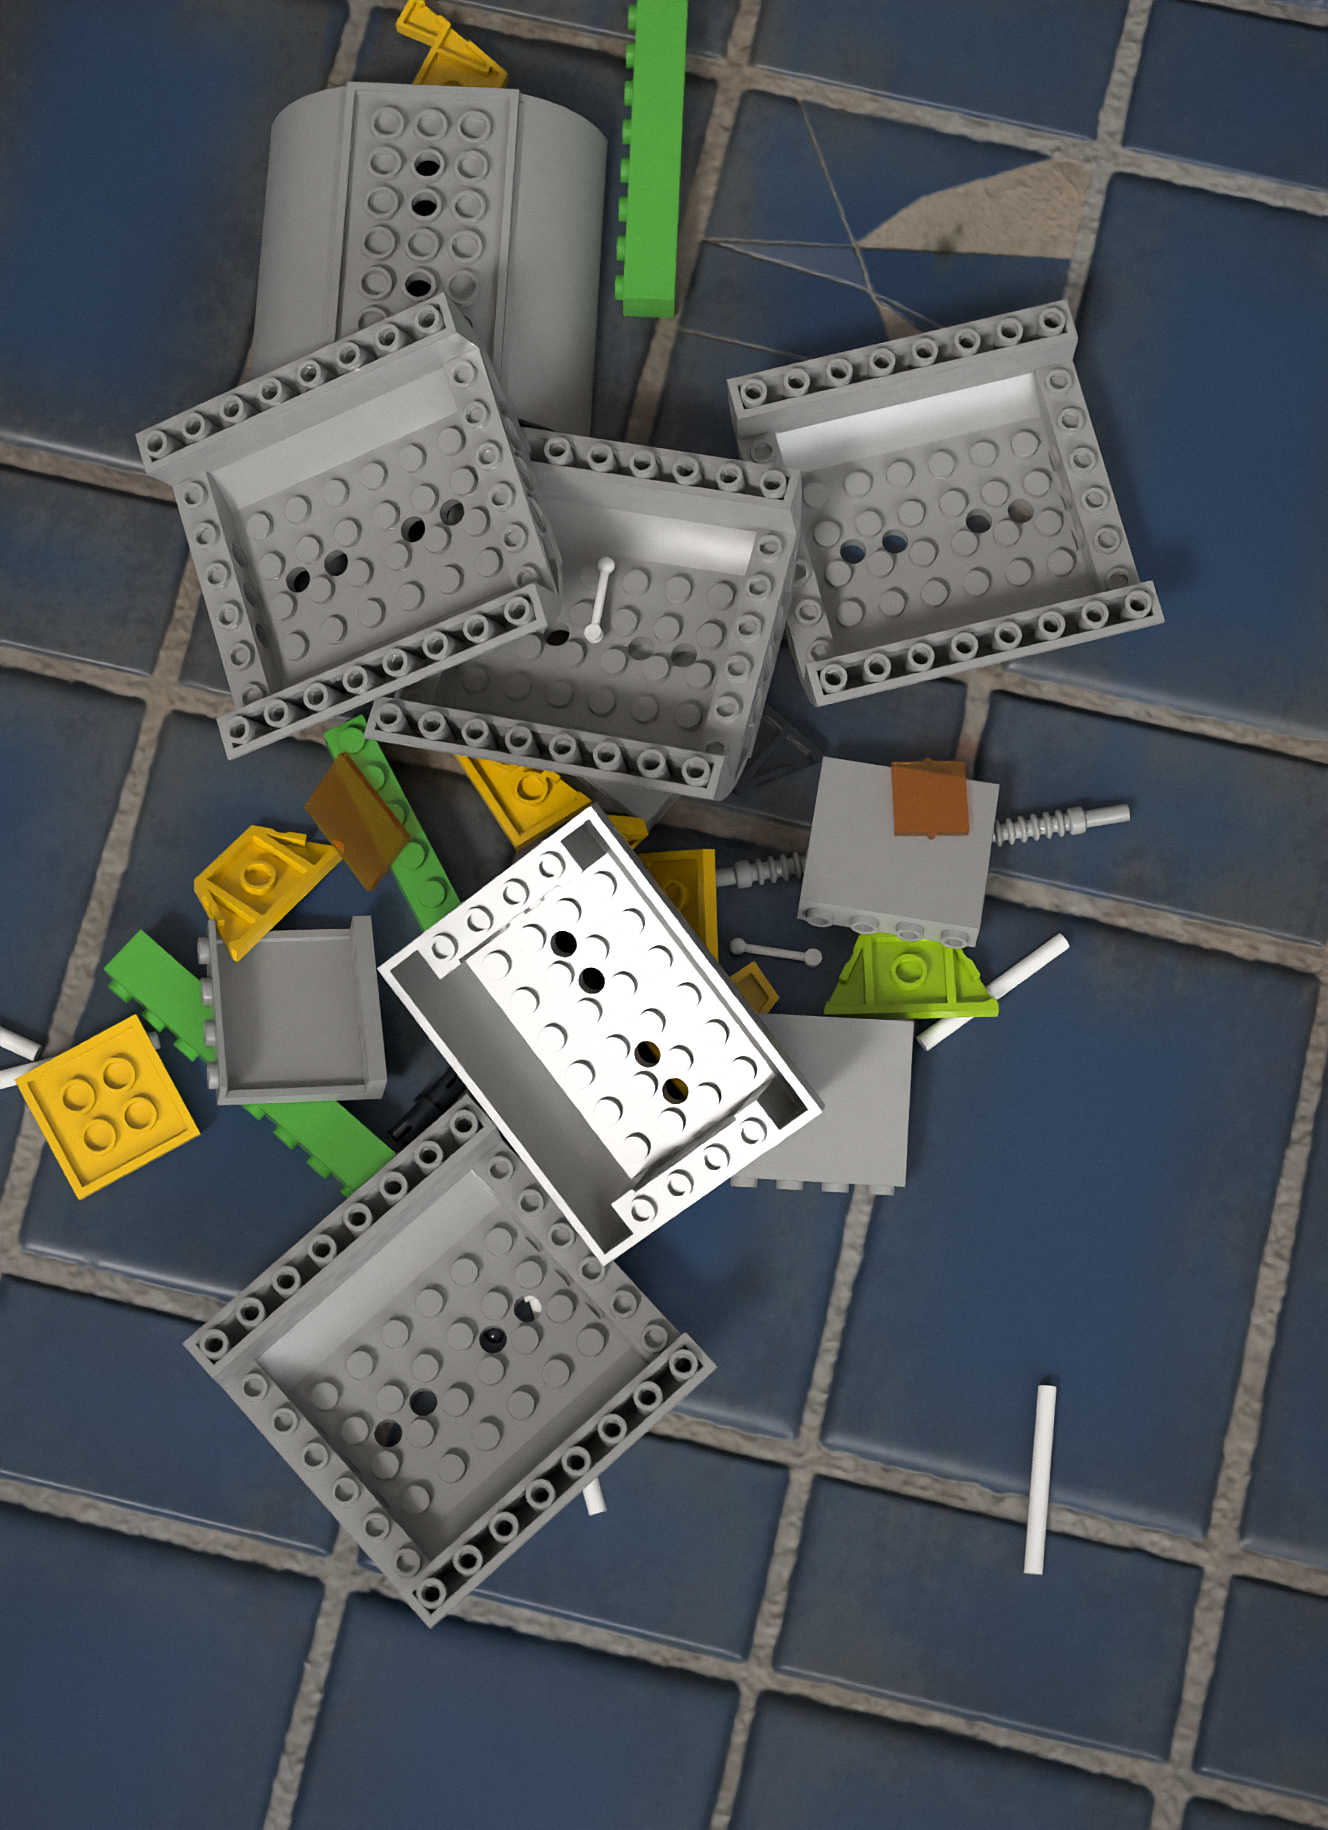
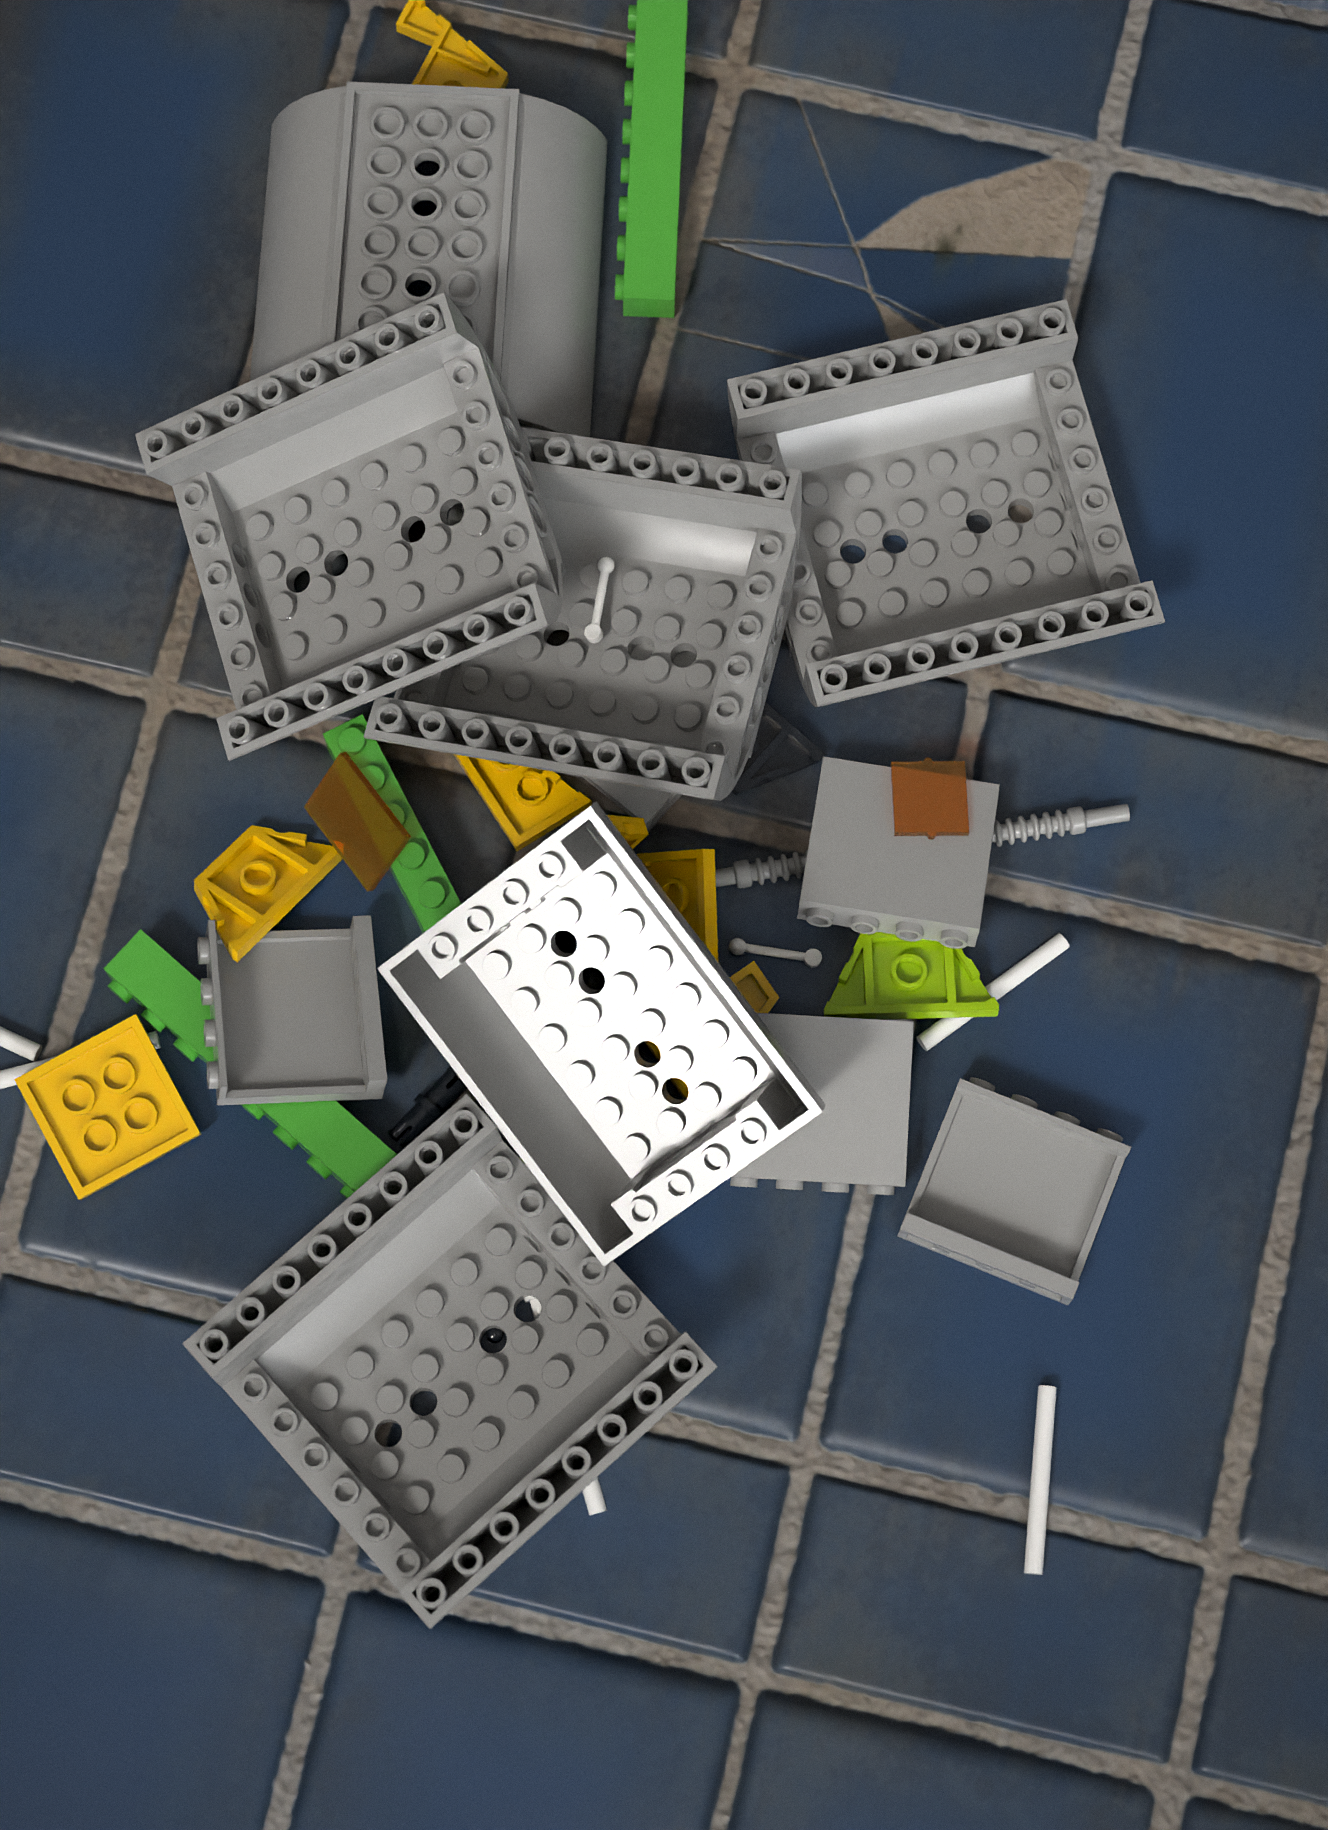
none -> light grey panel [897,1077,1131,1305]

